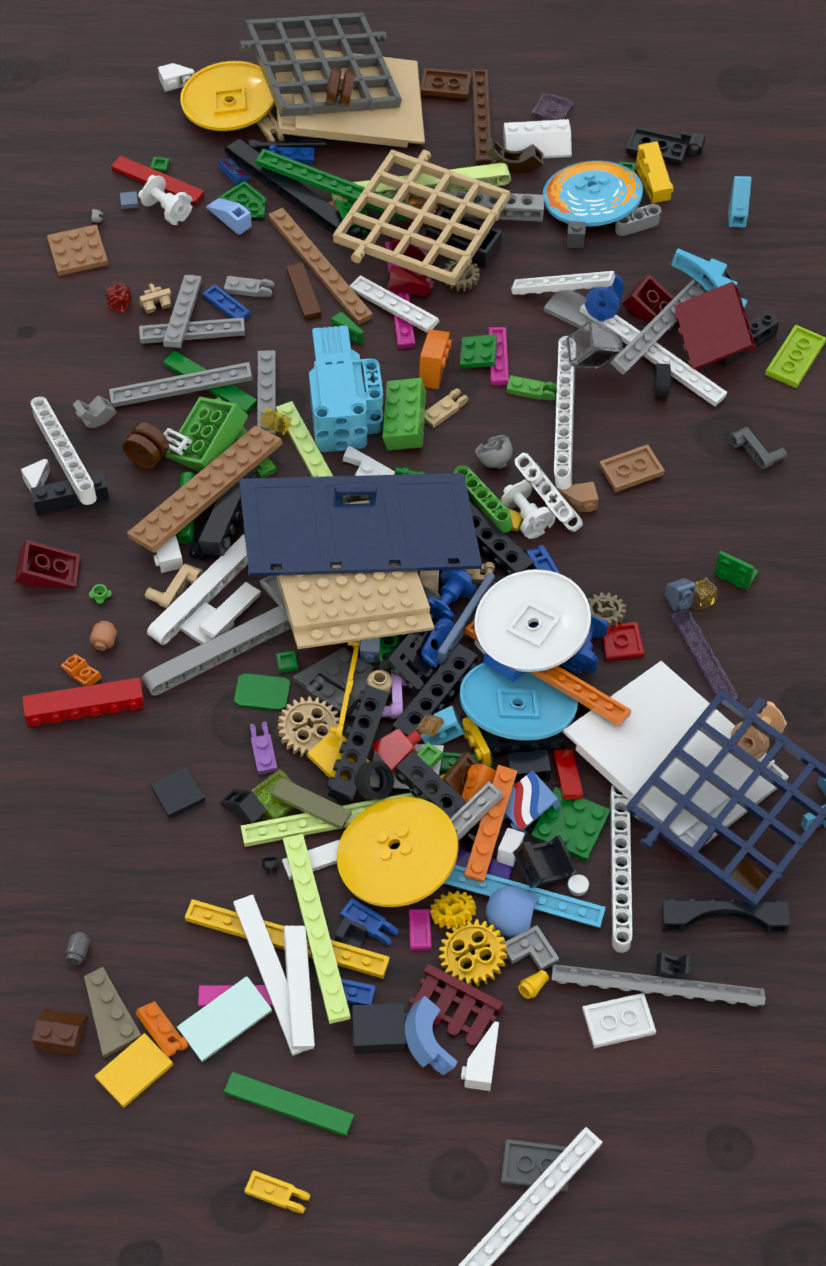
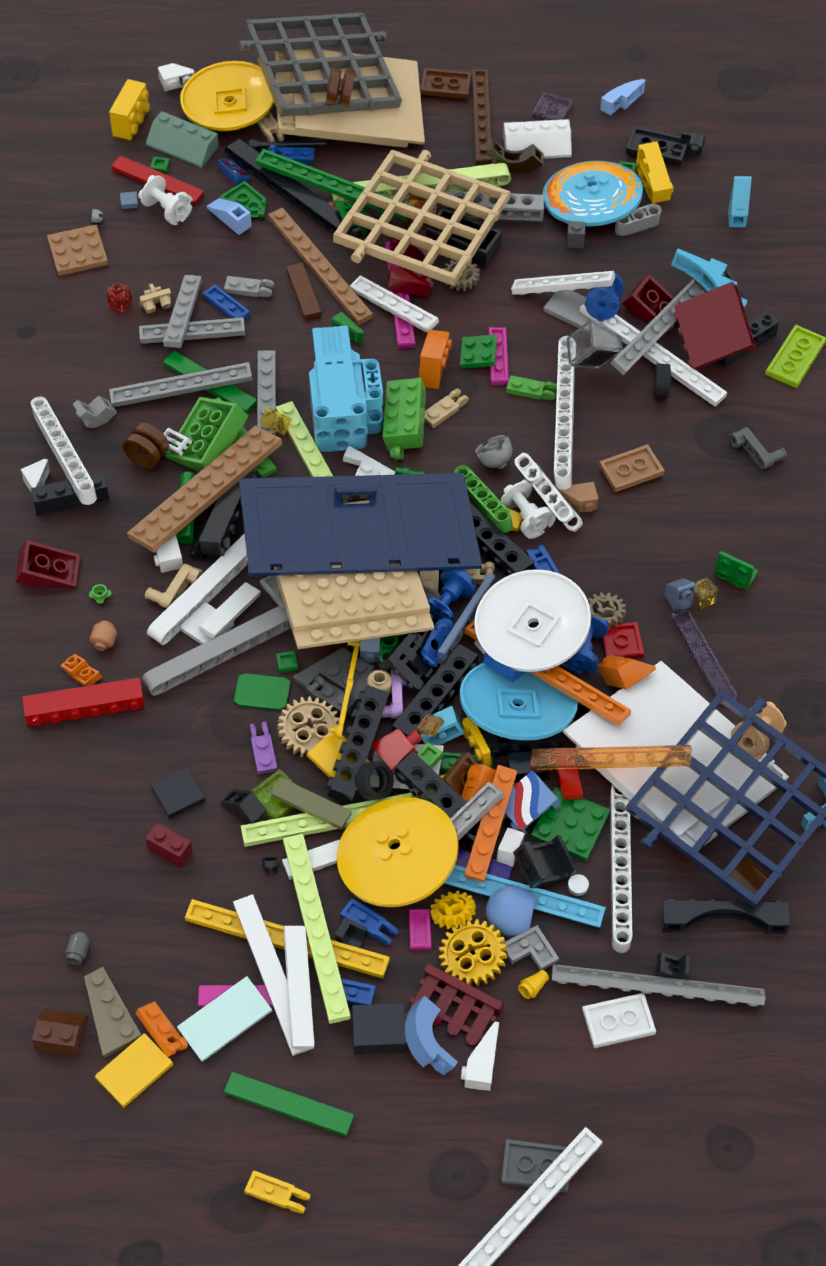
none -> yellow brick [109,79,150,140]
none -> dark red brick [145,823,193,868]
none -> sand green slope [146,111,219,168]
none -> bright green plate [390,444,404,462]
none -> clear orange tile [530,745,692,770]
none -> orange slope [598,655,656,689]
none -> light blue slope [600,79,645,116]

